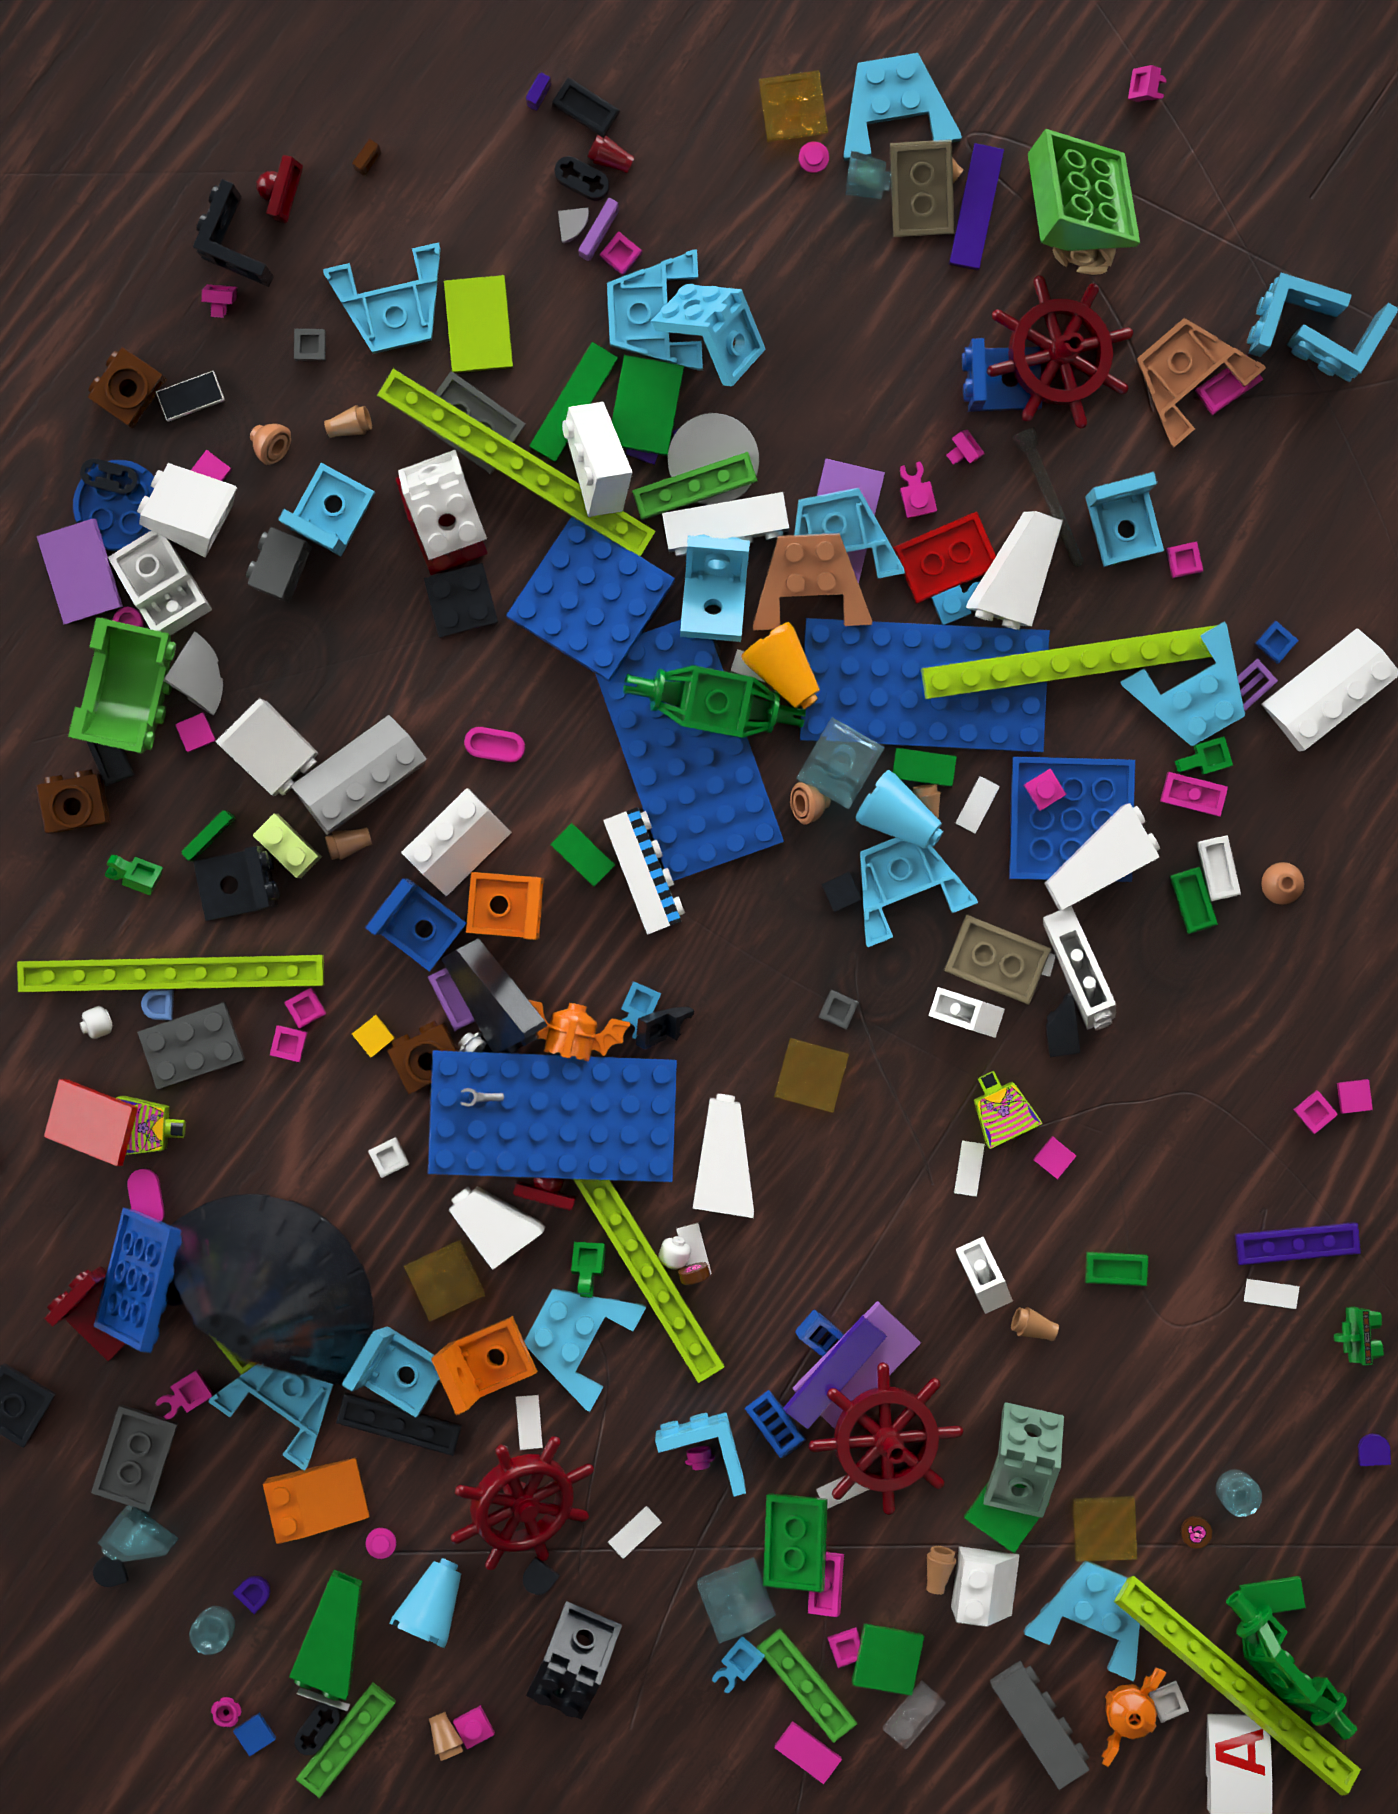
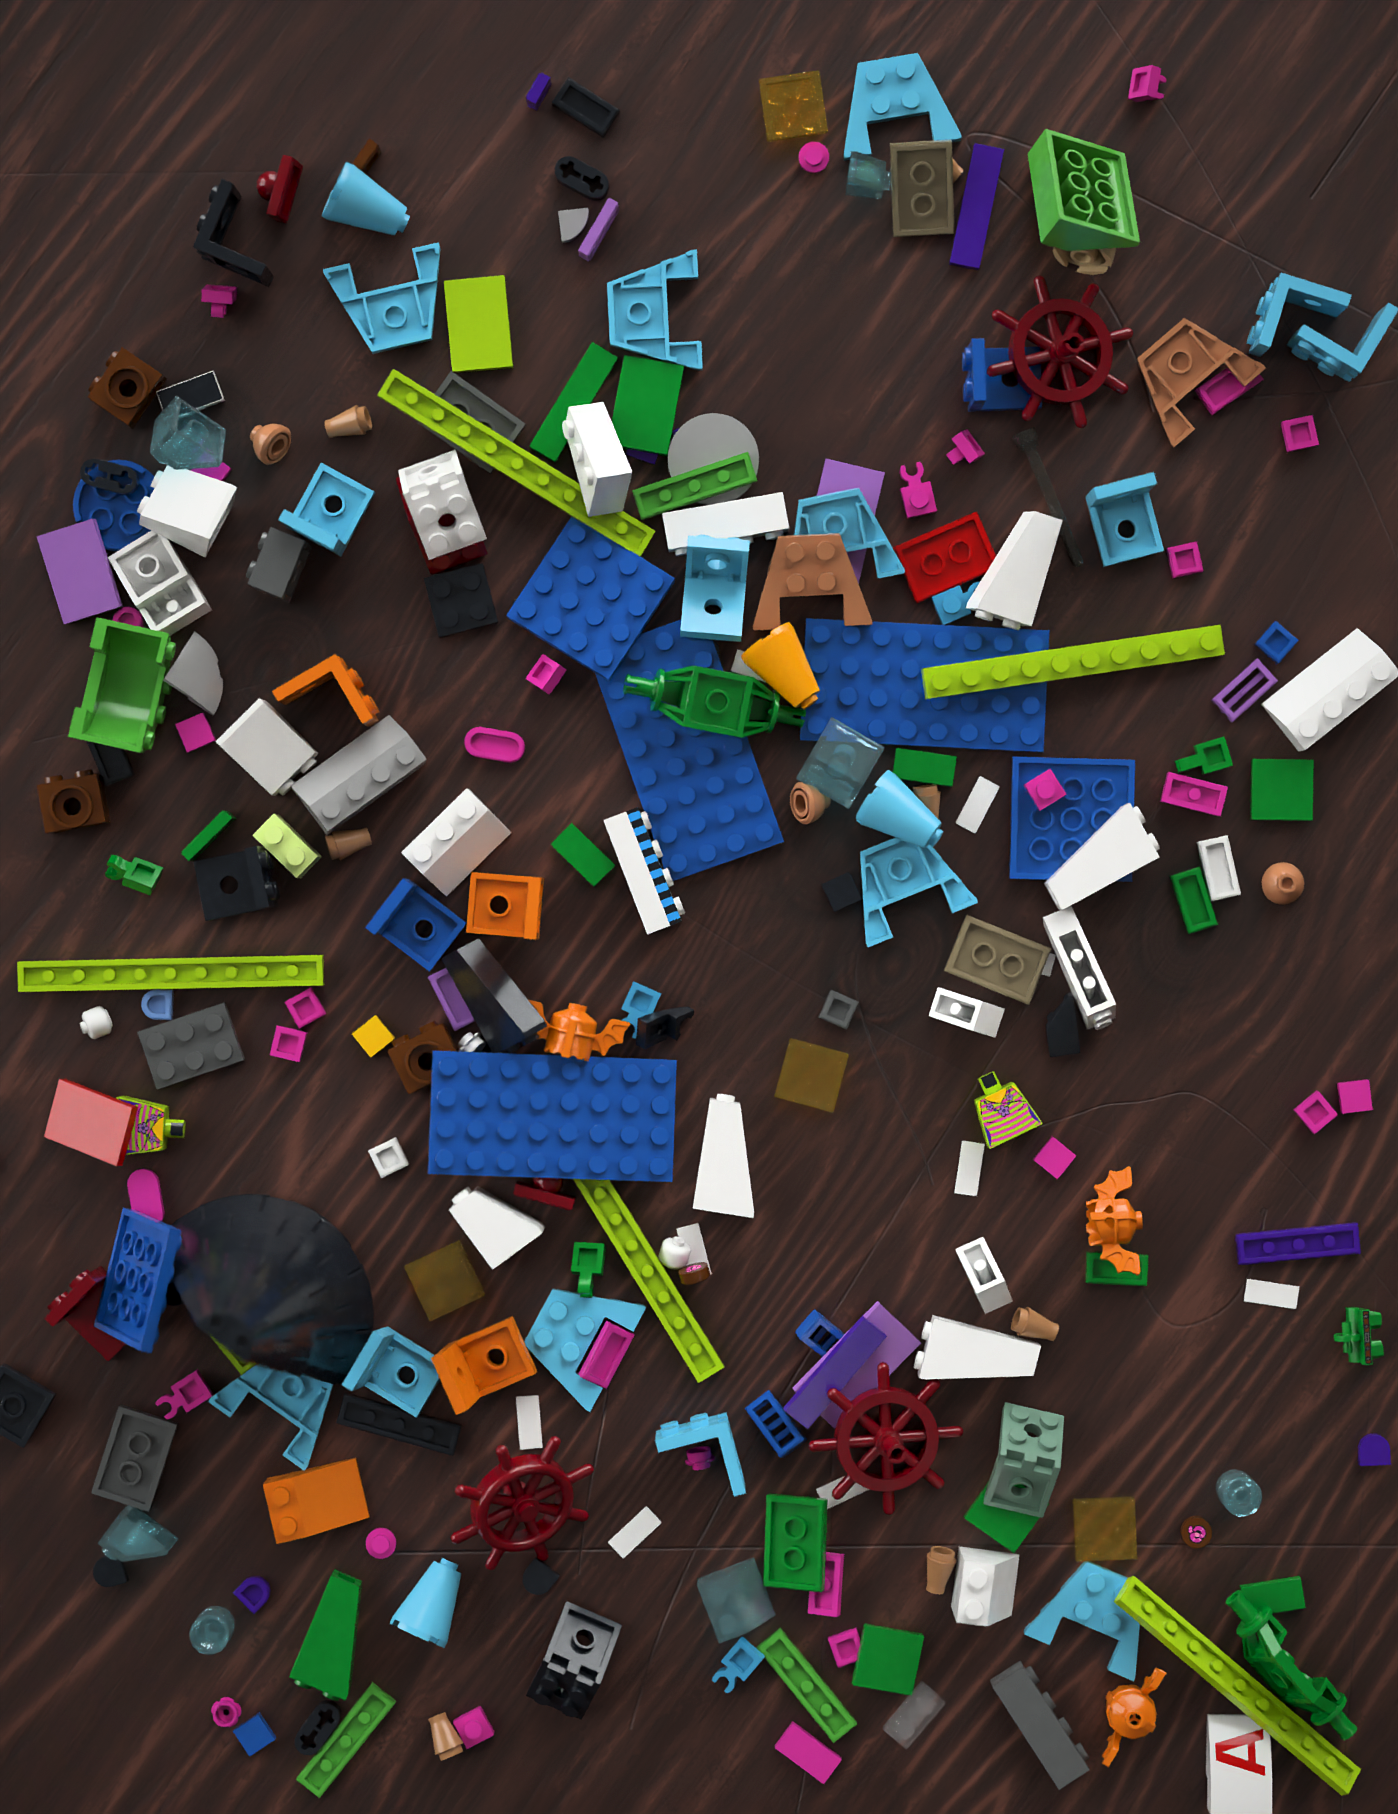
dark grey plate [294,328,326,361] -> none
white sticker [297,1688,350,1711] -> none
light grey hand [461,1088,504,1107] -> none
dark red cone [587,135,635,173] -> none
dark pink tile [600,231,642,276] -> none
medium azure bracket [652,284,766,386] -> none
medium azure wing [1120,621,1245,746] -> none
white tile [1149,1681,1189,1723] -> none
none -> clear light blue slope [150,396,226,470]
none -> orange bracket [272,654,380,727]
none -> medium azure cone [321,161,410,235]
none -> dark pink plate [525,654,567,695]
none -> dark pink tile [578,1321,635,1389]
none -> white slope [914,1315,1041,1379]
none -> orange helmet [1086,1166,1143,1276]
none -> green tile [1250,759,1314,821]
none -> dark pink plate [1281,415,1319,453]

